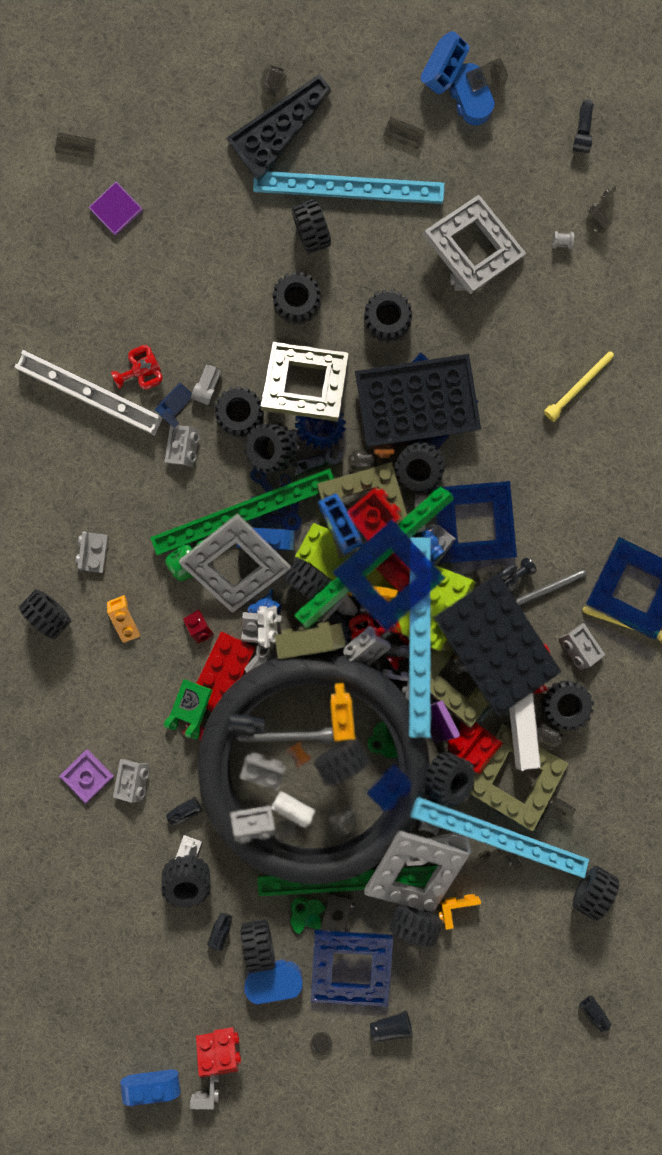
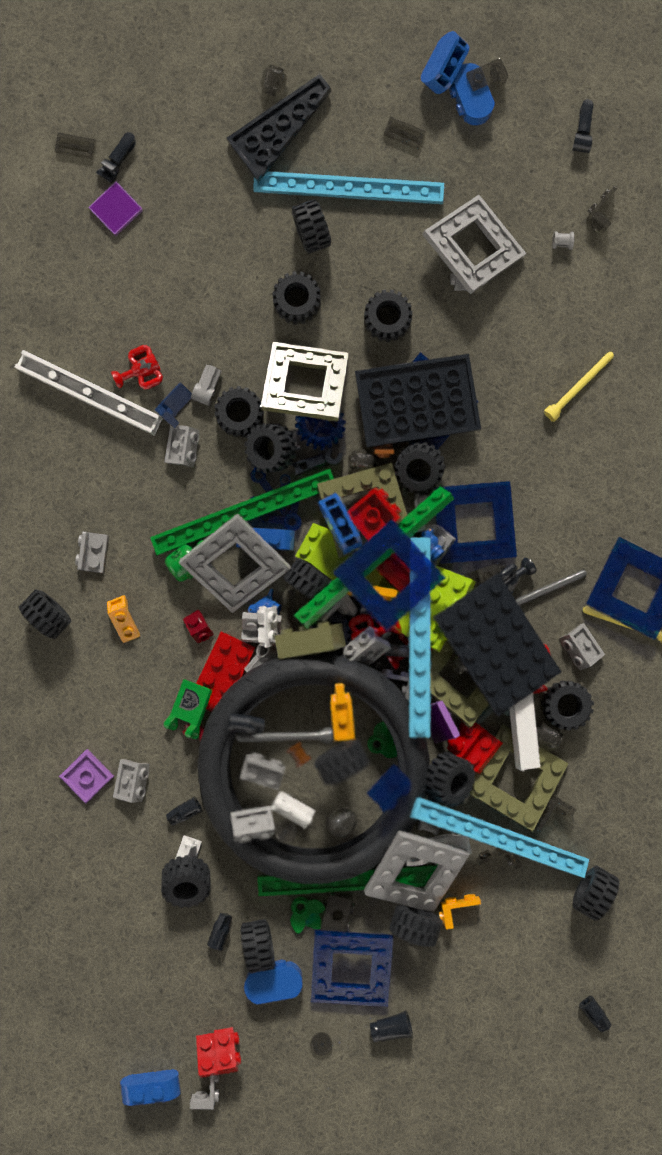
none -> black piece [96,132,136,183]

